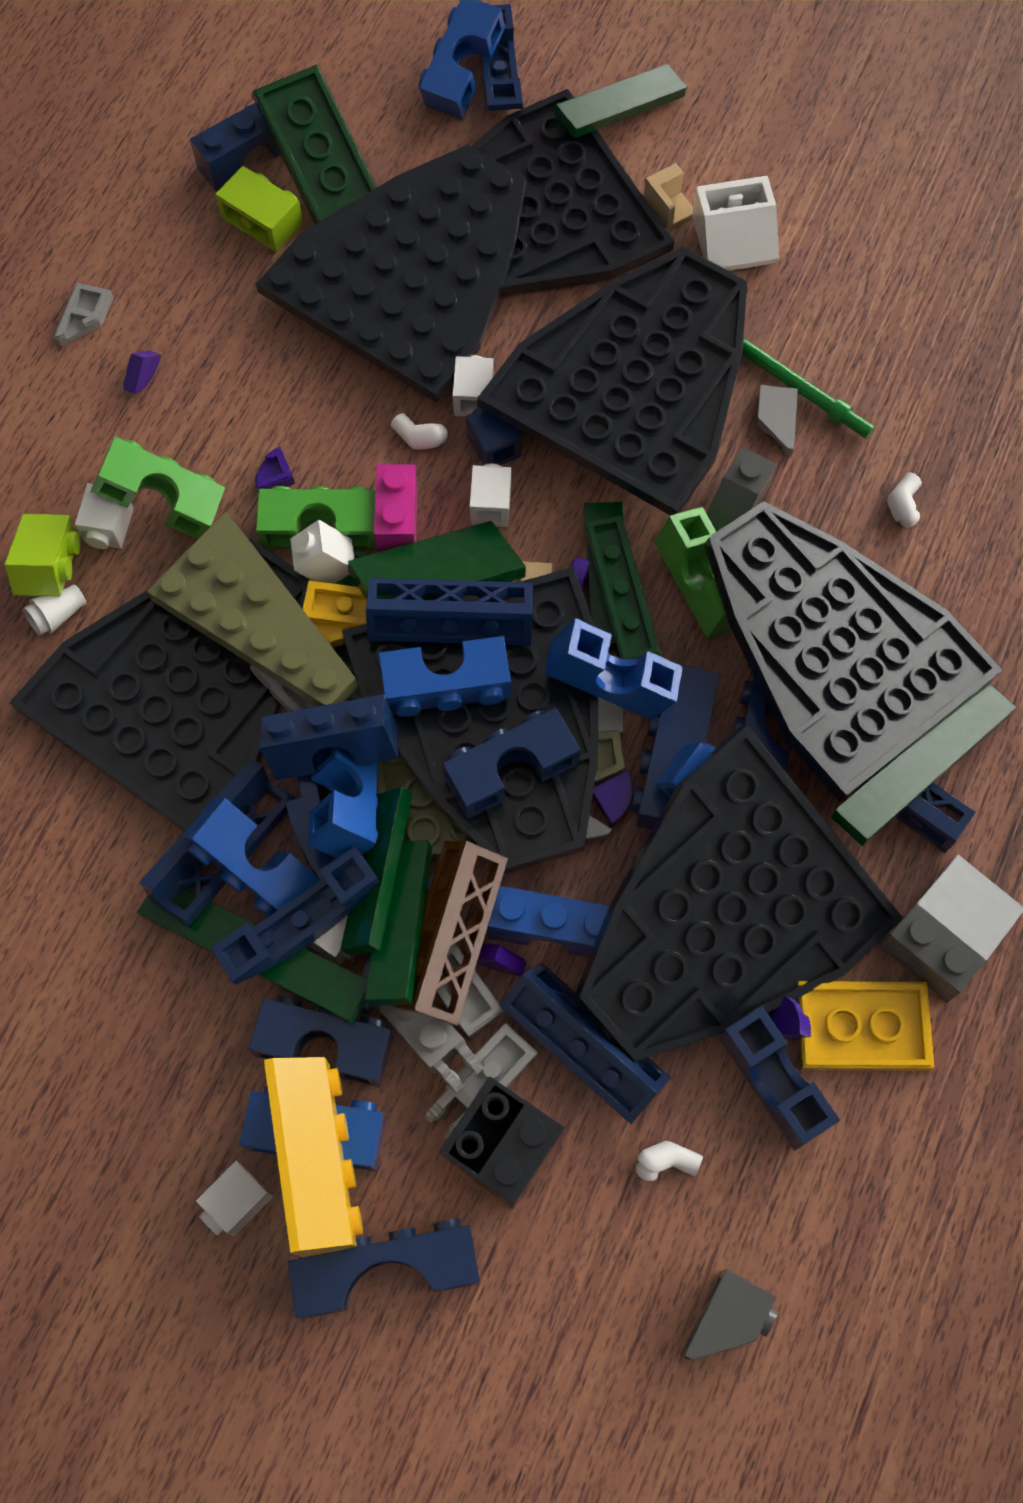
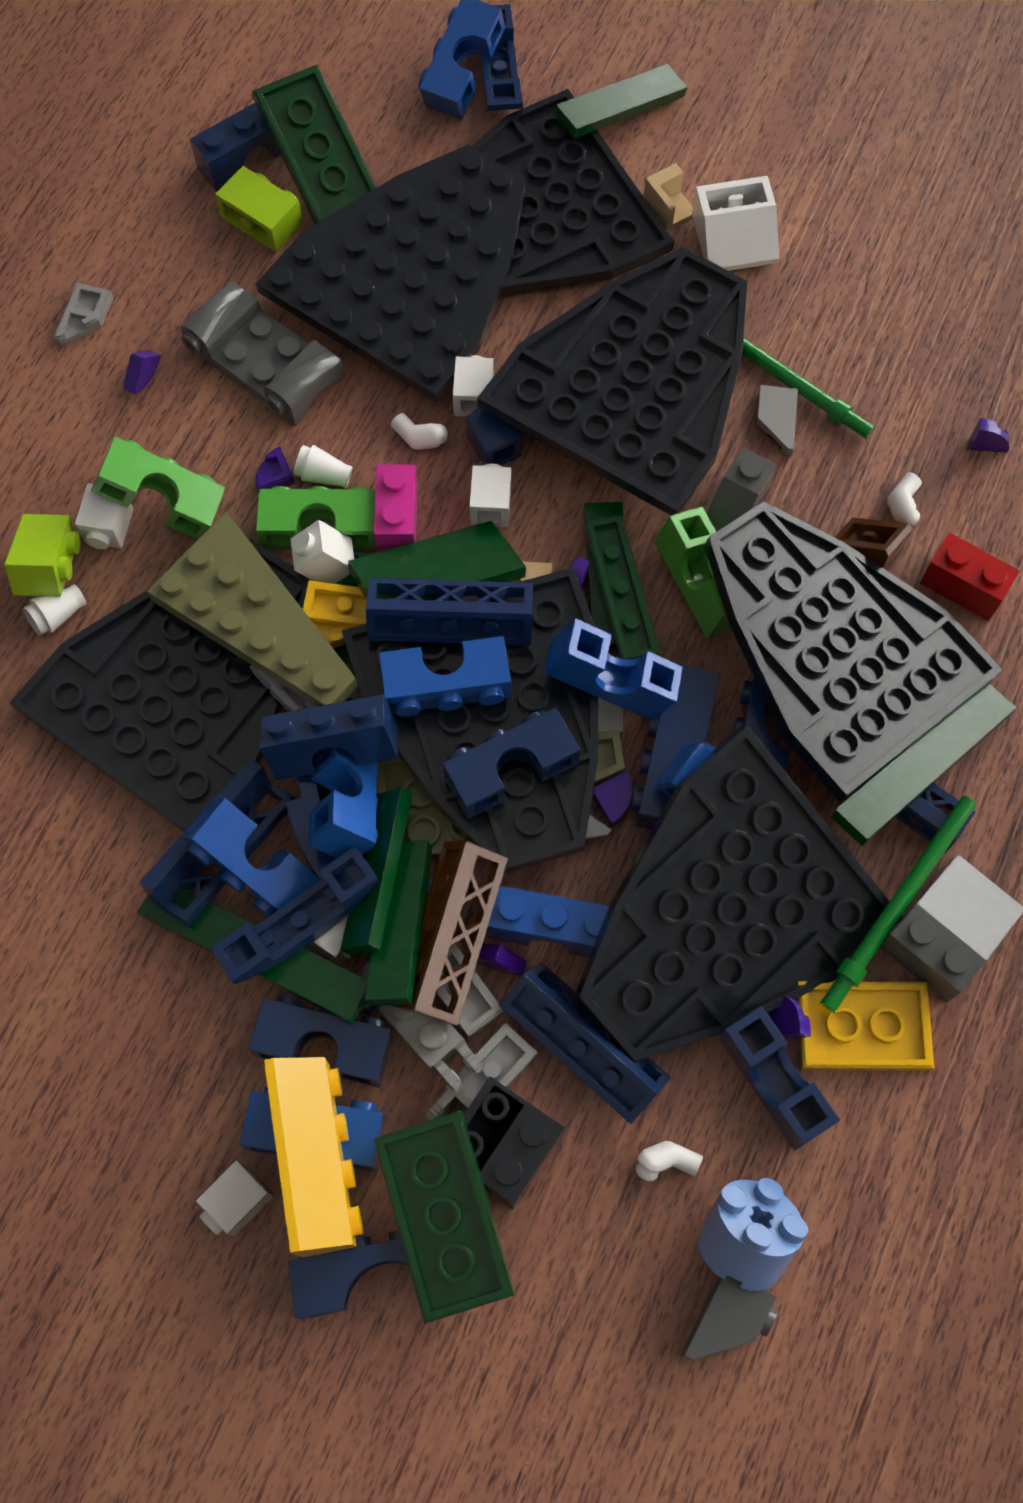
none -> dark grey piece [180,280,345,426]
none -> white cone [293,445,353,488]
none -> dark green tile [373,1111,516,1324]
none -> medium blue brick [698,1178,808,1291]
none -> green bar [820,795,977,1013]
none -> reddish brown slope [835,517,912,570]
none -> red brick [920,532,1020,621]
none -> dark purple tile [970,418,1009,453]

